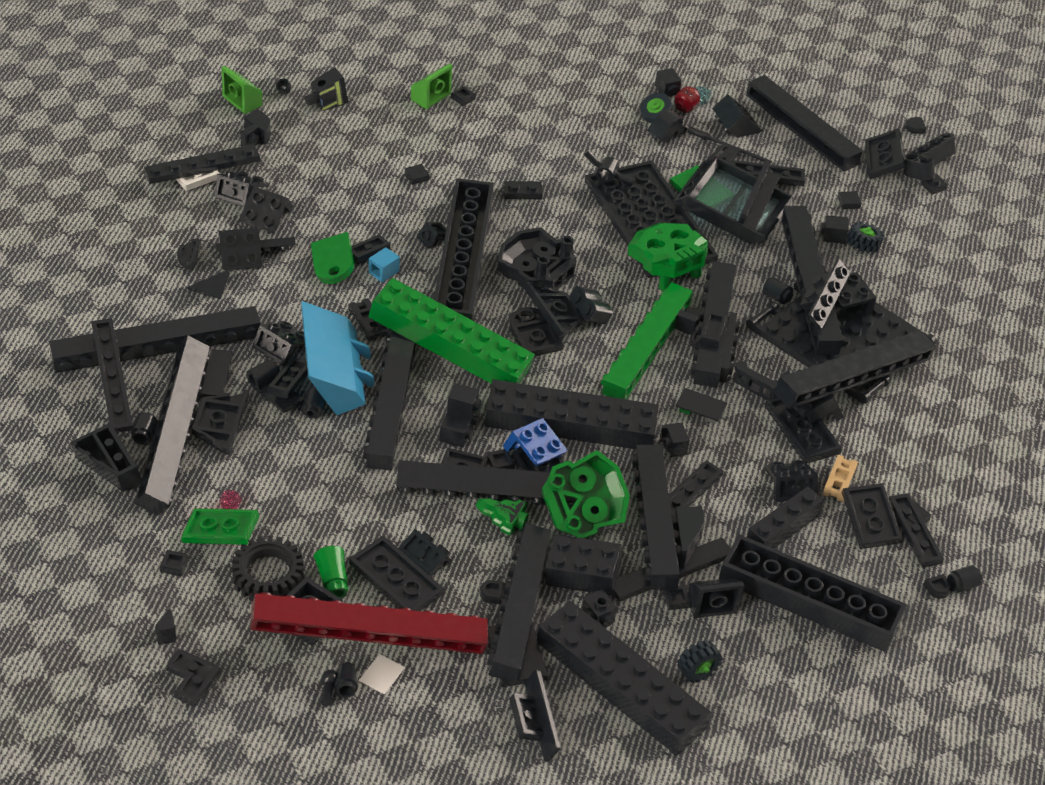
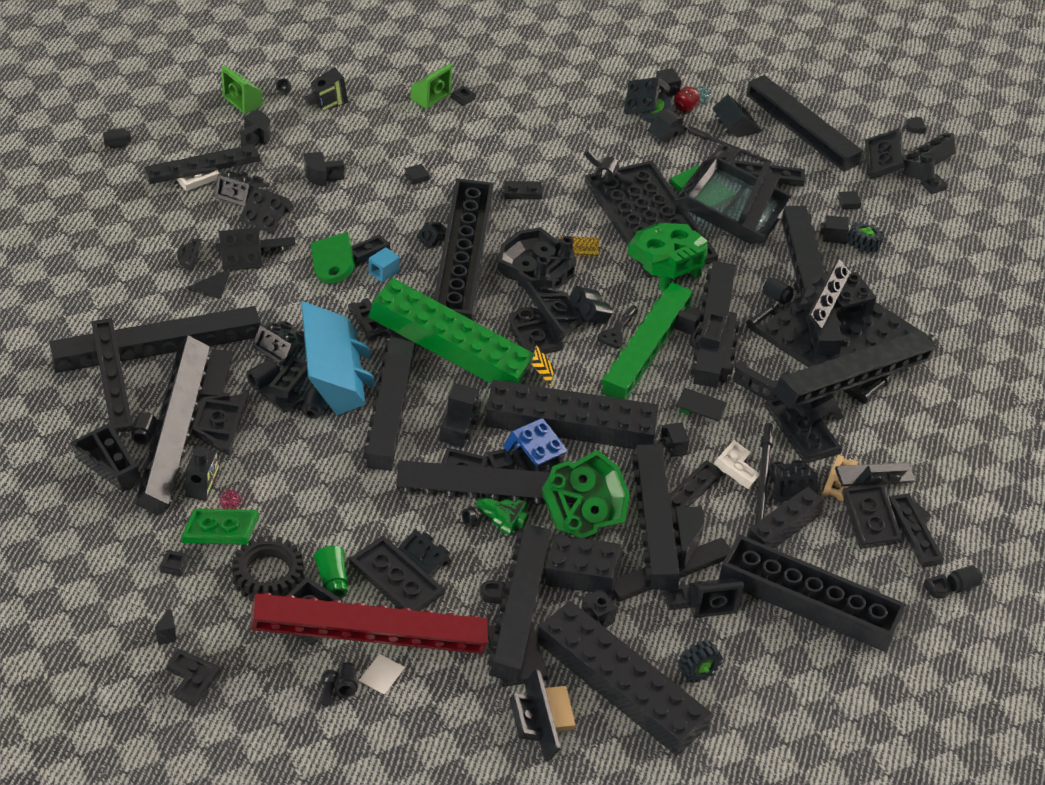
none -> black brick [103,128,131,148]
none -> black torso [185,447,220,501]
none -> black brick [304,152,344,186]
none -> black plate [462,506,481,527]
none -> sticker [532,346,555,386]
none -> tan tile [545,686,576,732]
none -> clear yellow tile [560,236,599,256]
none -> black piece [597,305,638,349]
none -> black bracket [624,77,670,115]
none -> white plate [714,440,760,489]
none -> black bar [755,423,774,524]
none -> bracket [835,463,915,487]

